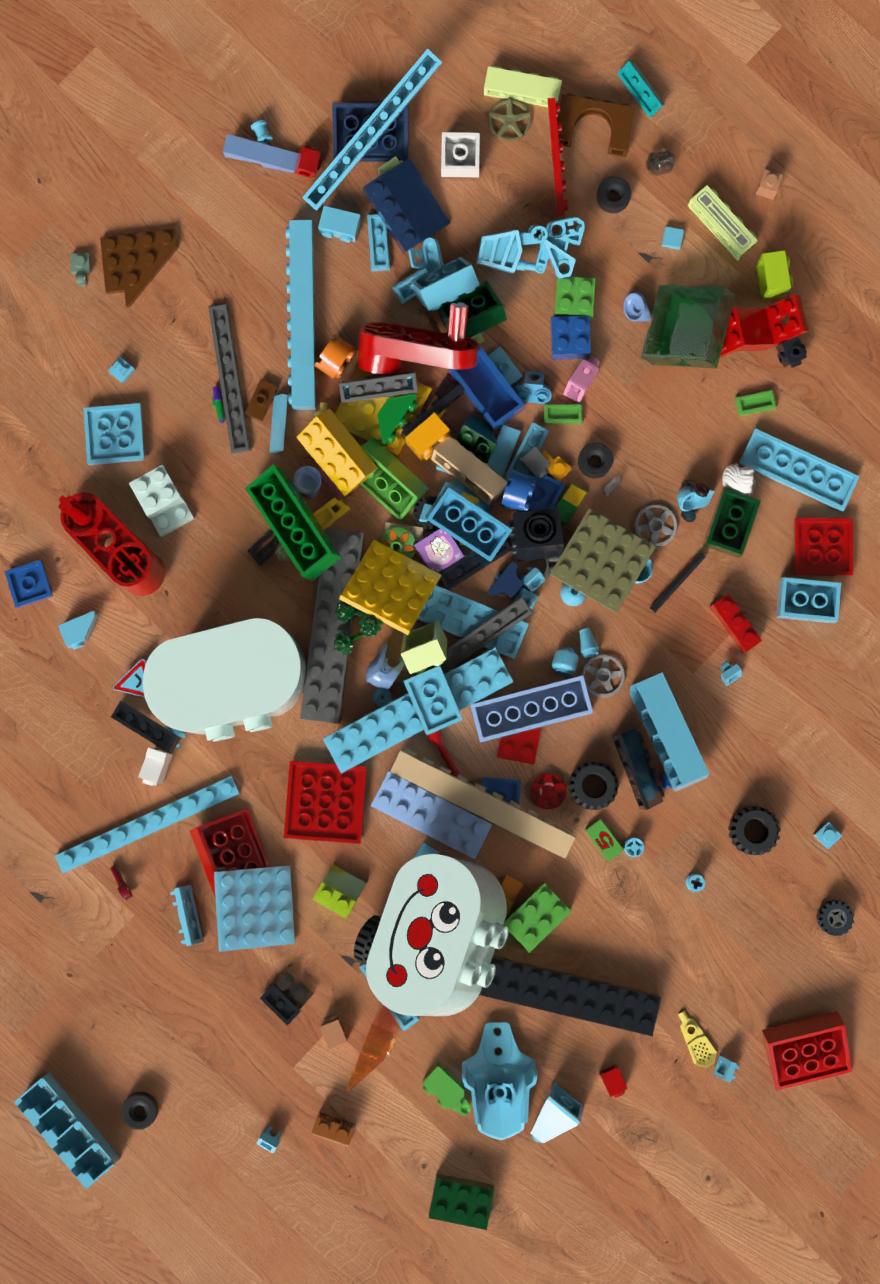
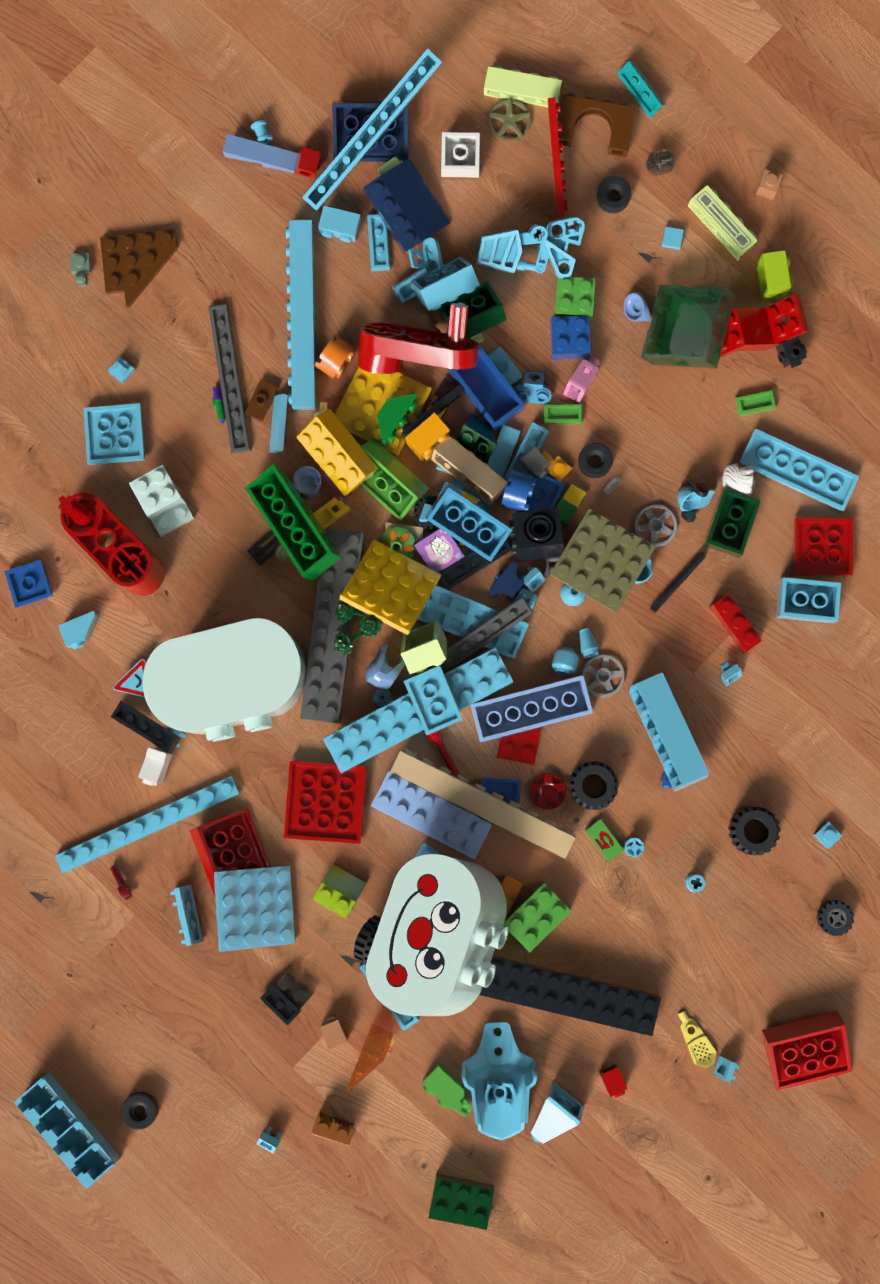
dark grey piece [339,370,418,403] -> none
black slope [612,729,665,810] -> none

